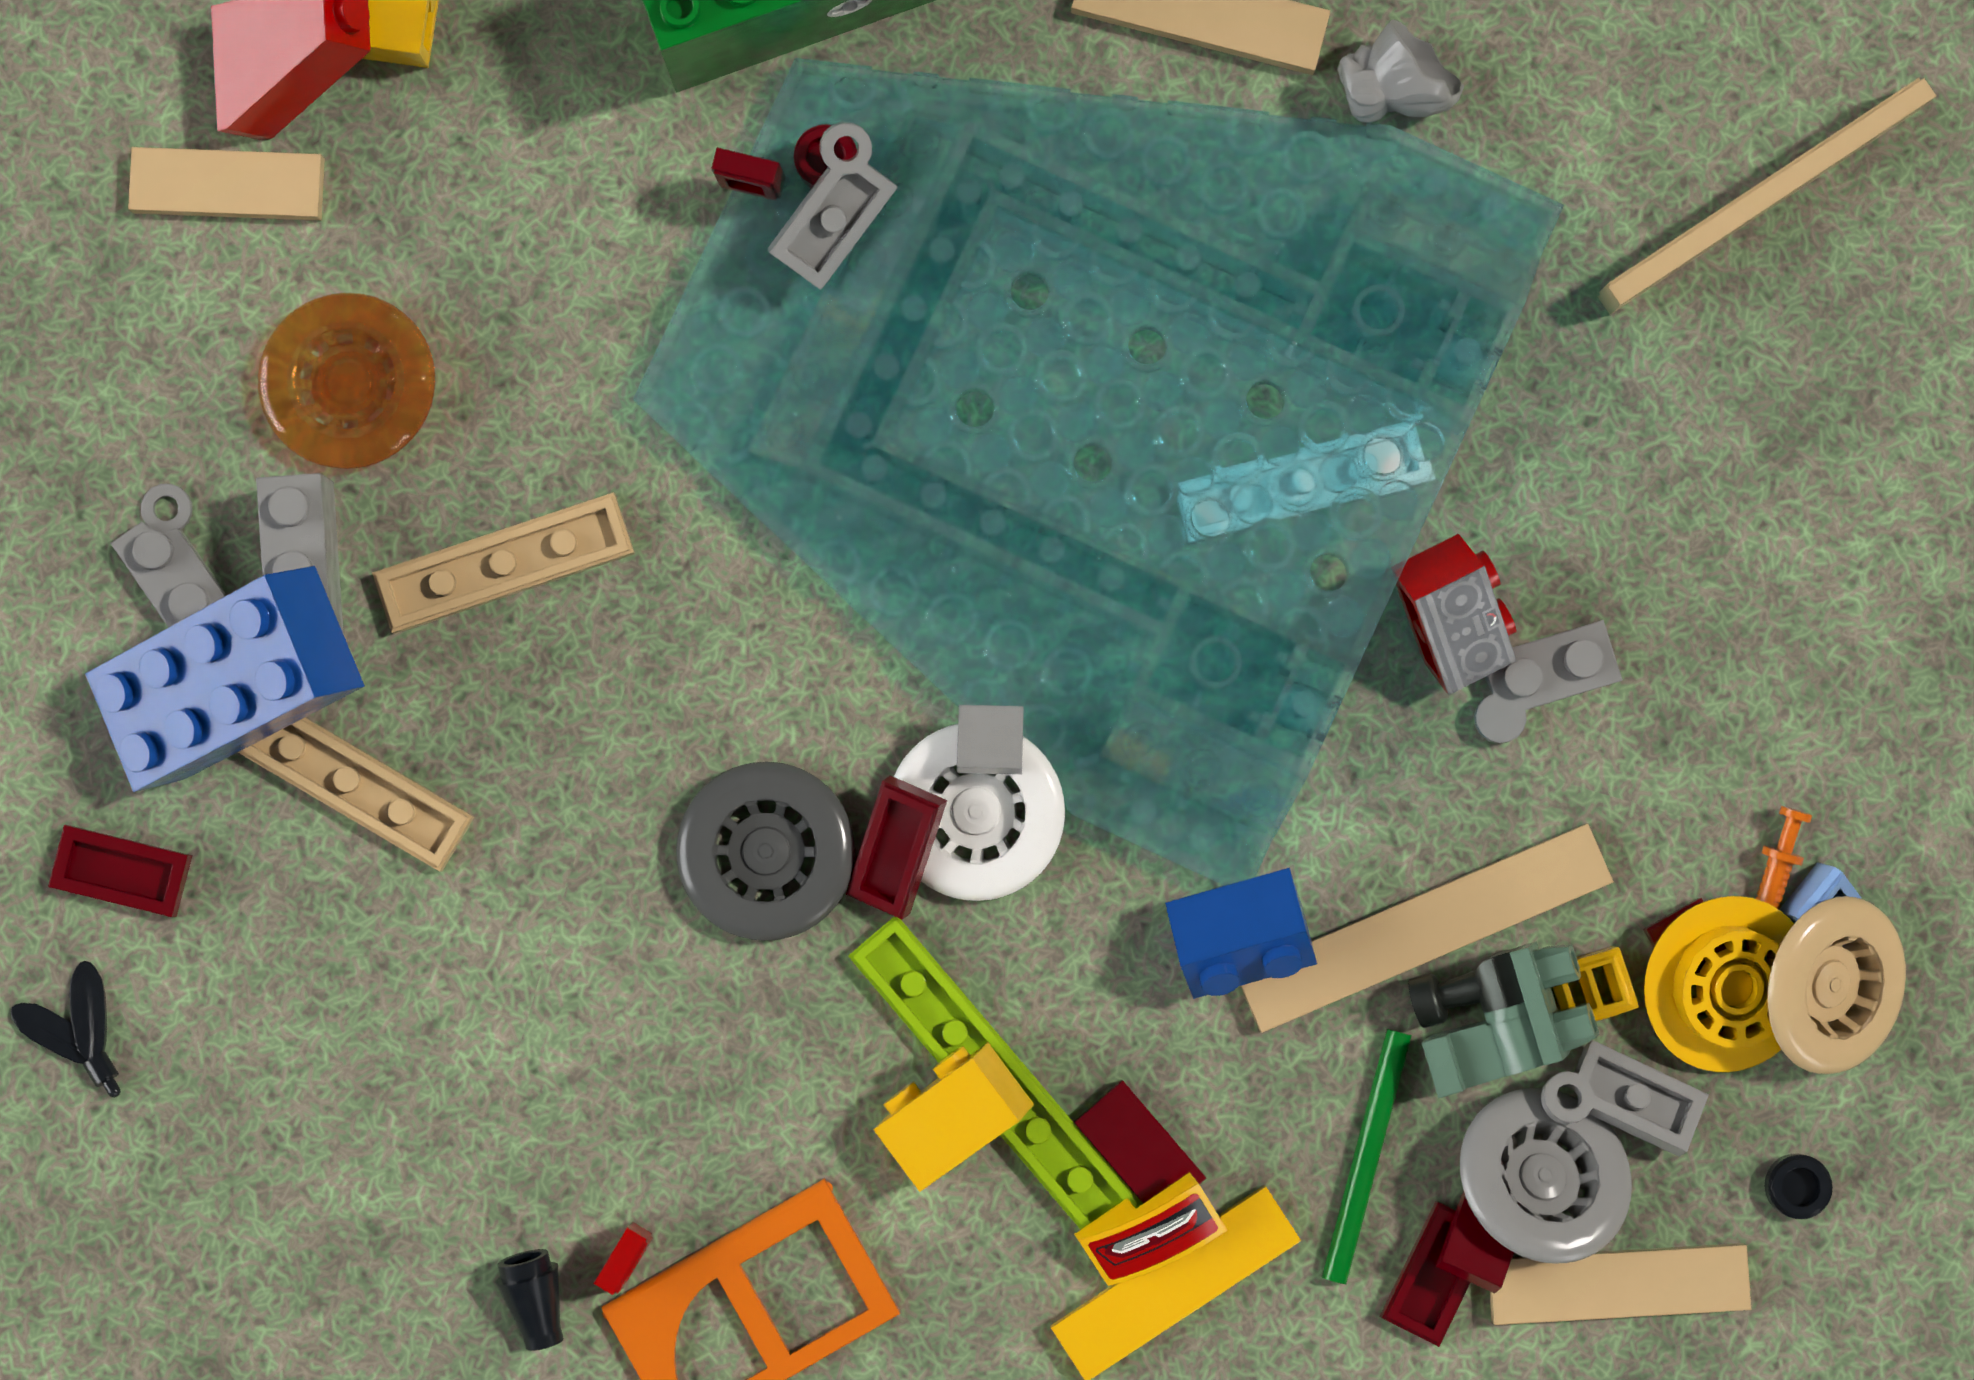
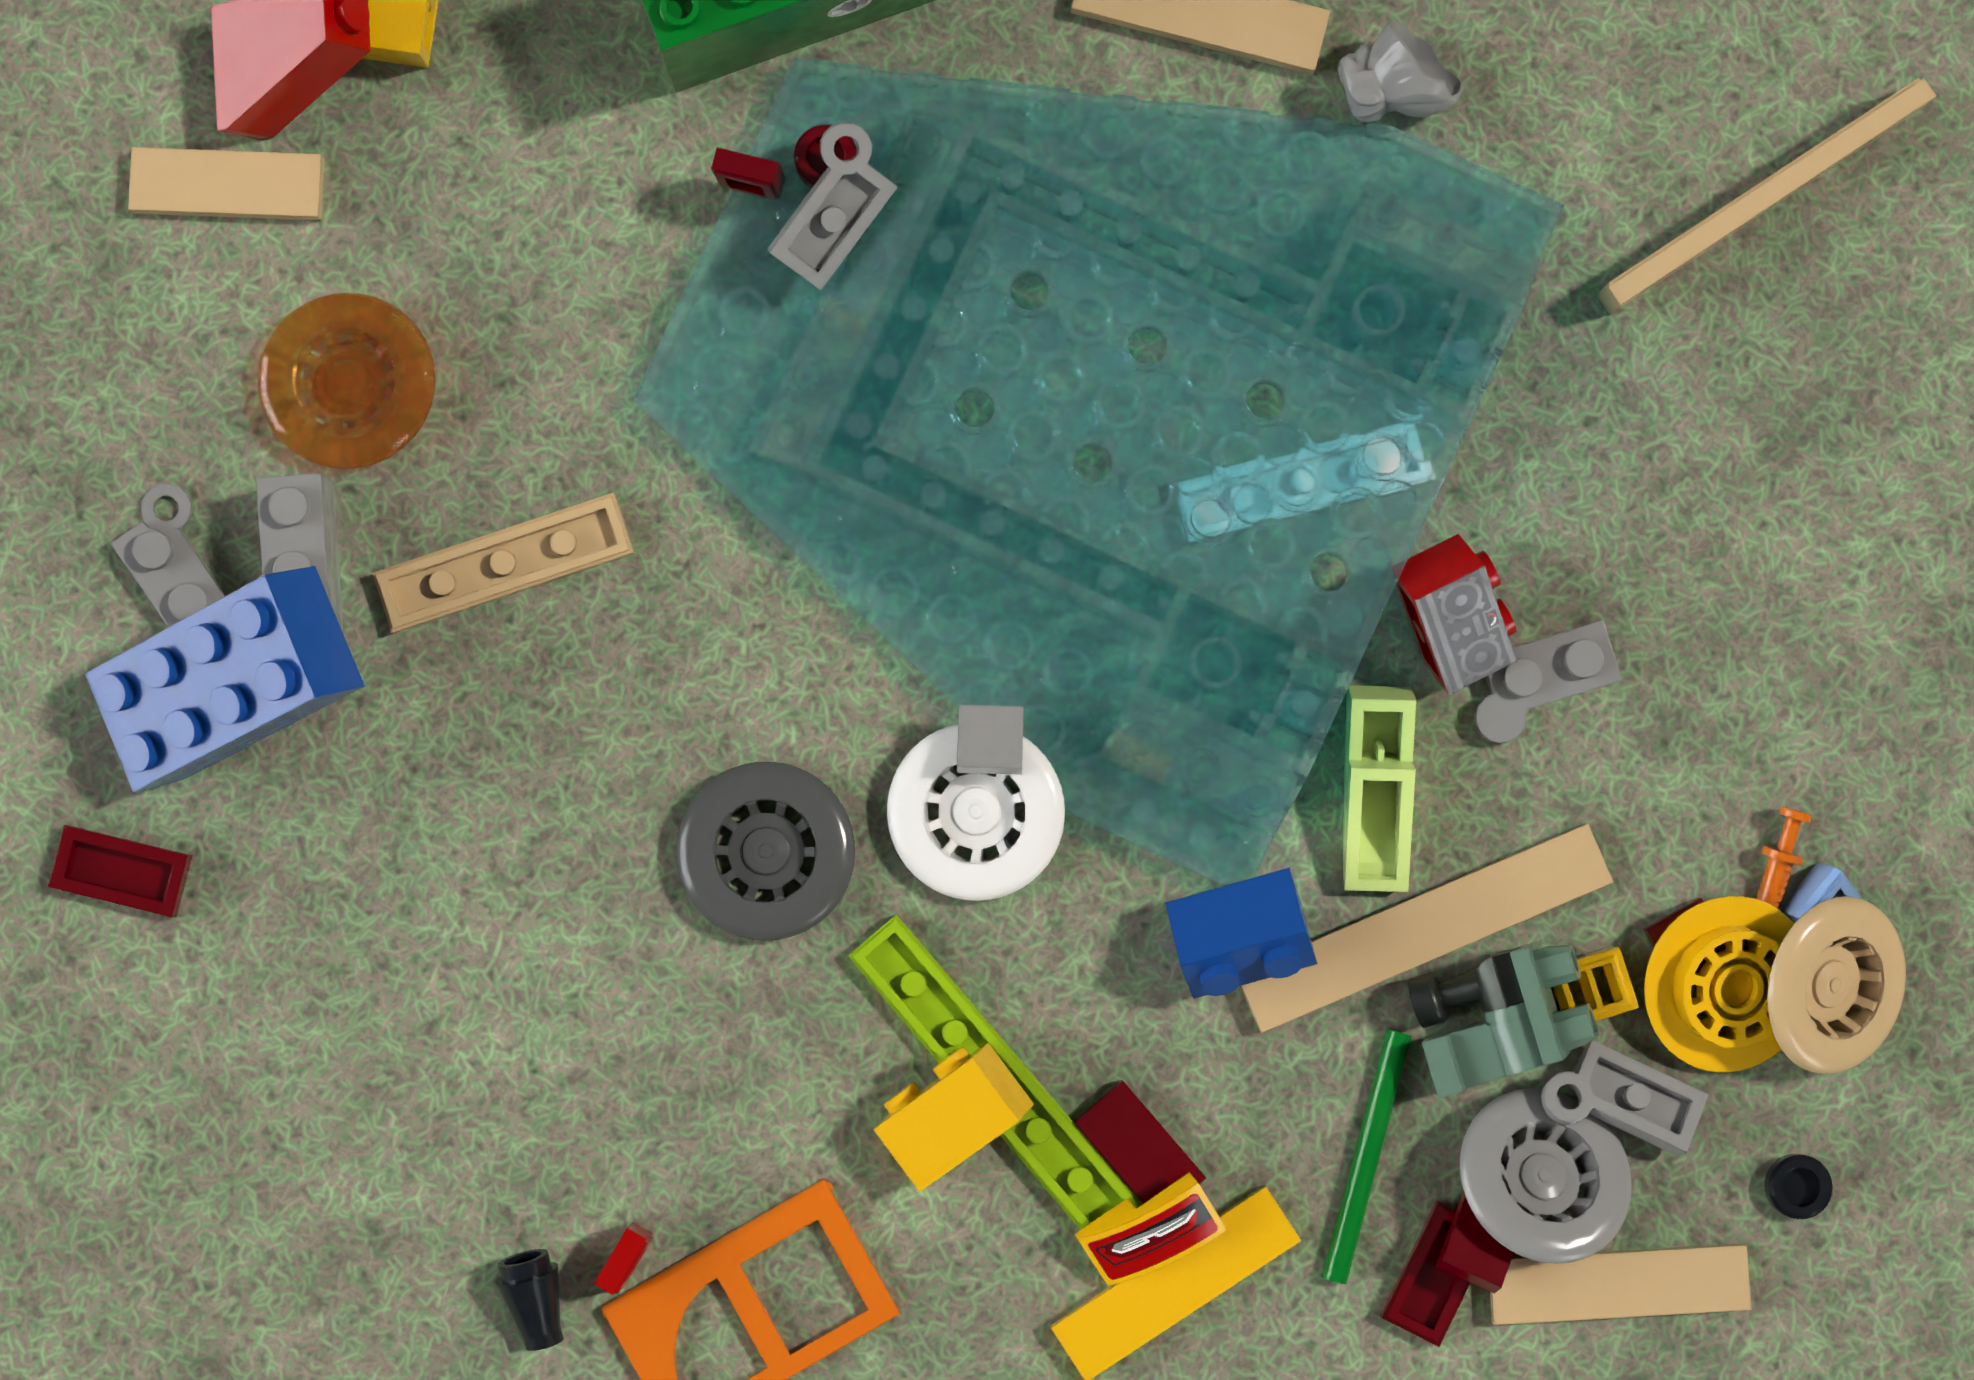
black piece [10,961,121,1098] -> none
tan tile [238,717,474,872] -> none
dark red tile [846,775,948,920] -> none
none -> yellowish green slope [1343,685,1416,892]

